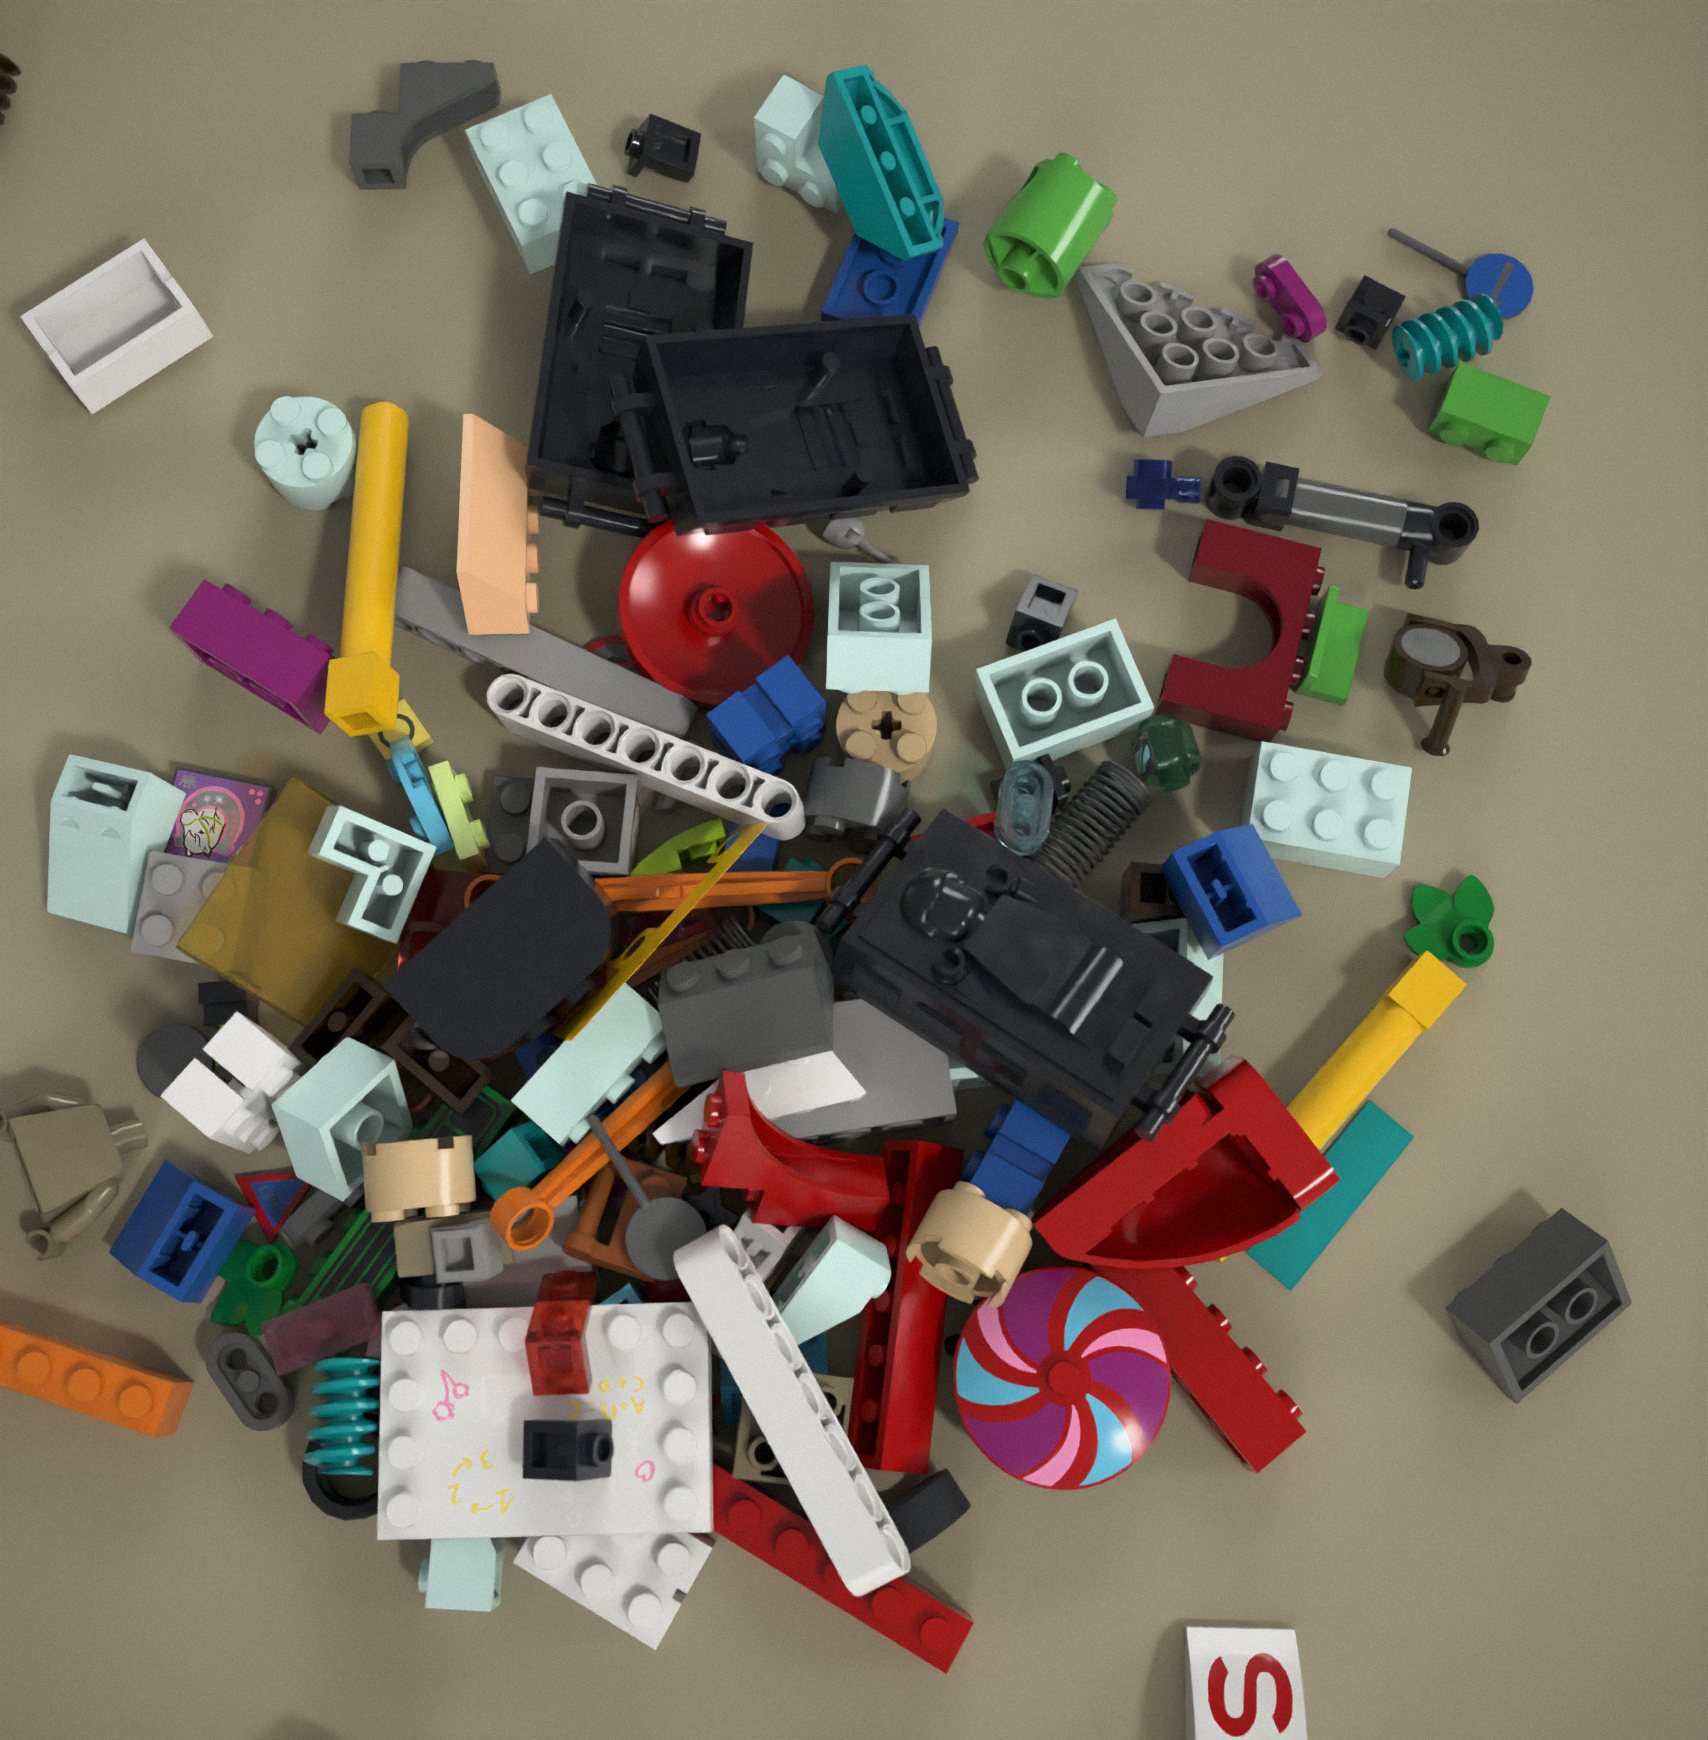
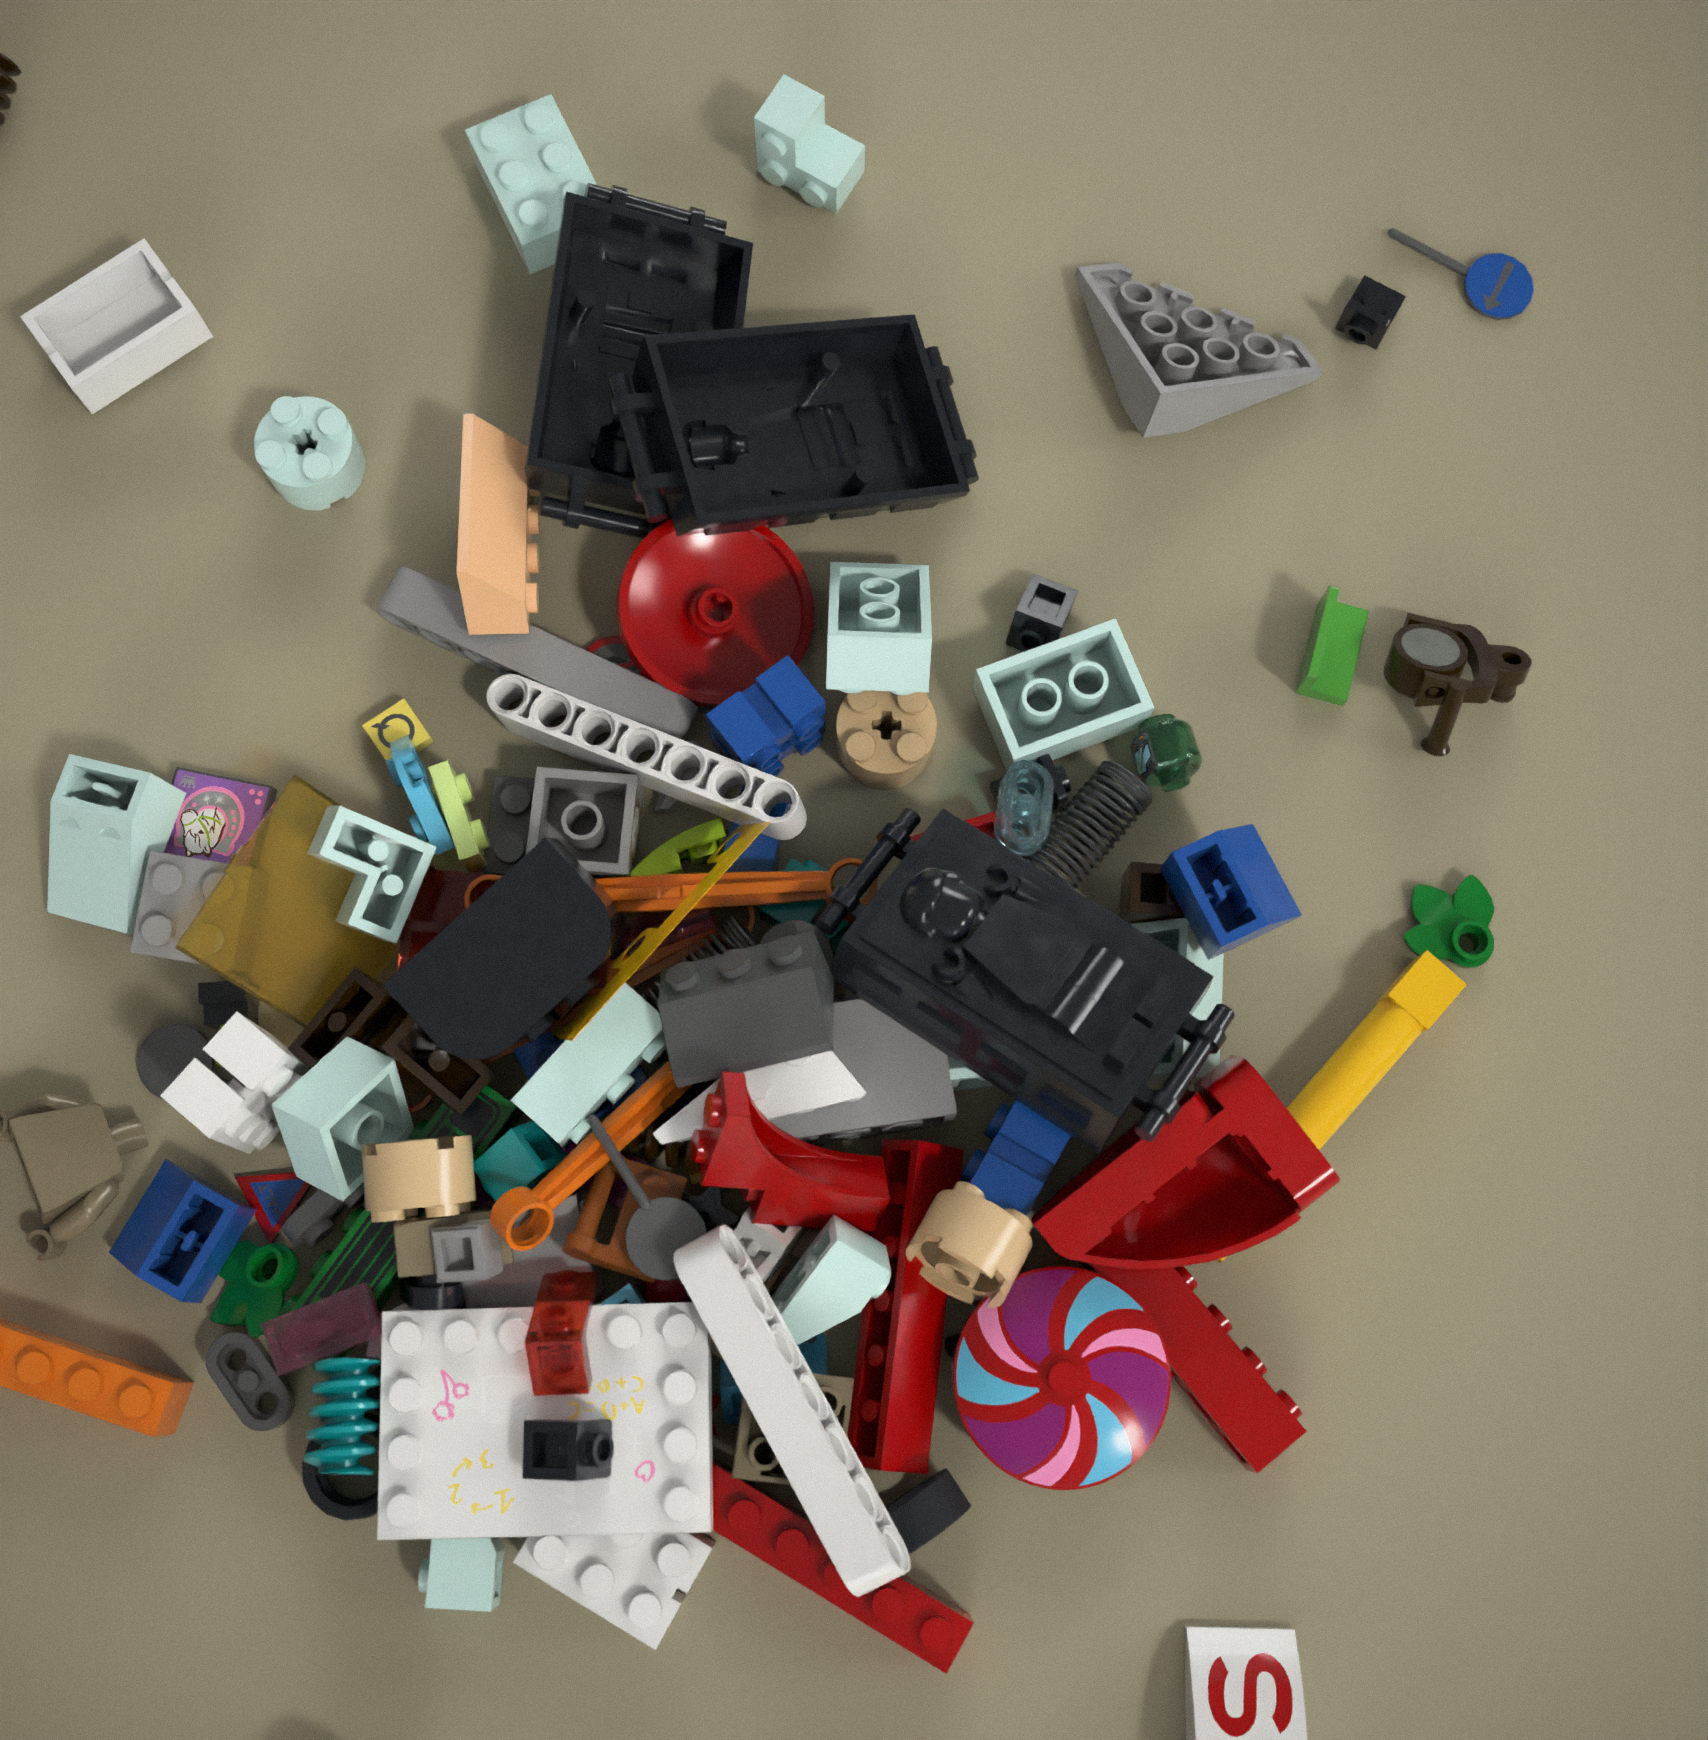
magenta brick [169,579,337,735] -> none
yellow brick [324,401,409,737] -> none
dark grey arch [349,60,501,190] -> none
black bracket [624,113,701,183] -> none
dark grey brick [802,757,911,855] -> none
teal wedge [818,64,944,261] -> none
blue plate [821,218,959,327] -> none
light grey hinge [823,517,896,564] -> none
bright green cylinder [983,153,1117,299] -> none
clear blue plate [1126,459,1202,510] -> none
dark red arch [1155,519,1325,742] -> none
piece [1205,456,1479,590] -> none
light aqua brick [1240,741,1412,878] -> none
teal sticker [1246,1100,1414,1291] -> none
magenta plate [1253,254,1327,343] -> none
teal piece [1392,293,1504,382] -> none
bright green brick [1427,361,1551,466] -> none
dark grey slope [1445,1208,1632,1404] -> none

